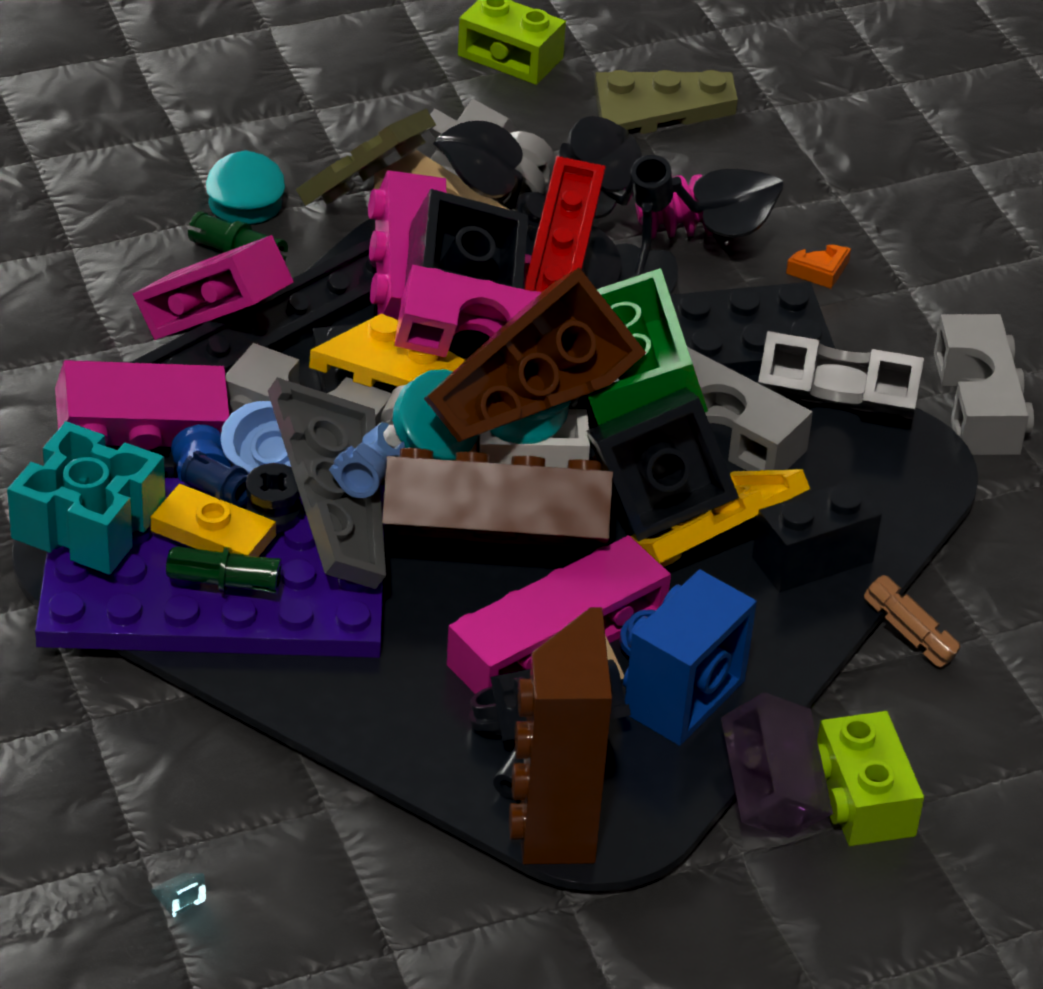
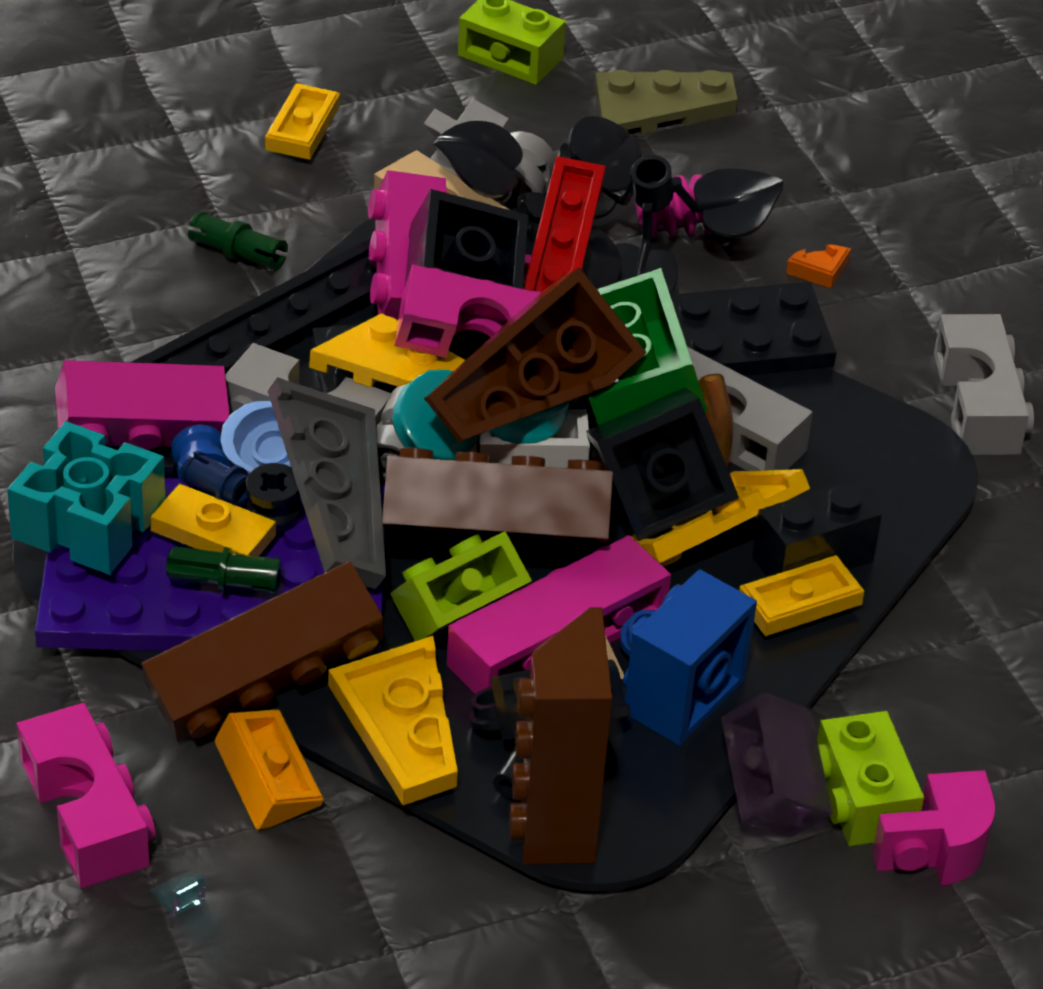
dark pink brick [133,235,294,340] -> none
teal piece [206,150,285,225] -> none
olive wing [296,109,436,206] -> none
medium blue piece [329,423,405,498] -> none
light grey arch [758,331,924,418] -> none
medium nougat axle [864,575,961,668] -> none
none -> dark pink arch [17,702,156,889]
none -> reddish brown brick [142,561,383,742]
none -> light orange slope [215,710,324,830]
none -> yellow plate [265,83,340,160]
none -> yellow wing [328,636,458,805]
none -> lime brick [390,531,532,641]
none -> clear orange arm [699,373,733,467]
none -> yellow plate [739,555,864,636]
none -> dark pink brick [872,770,995,886]

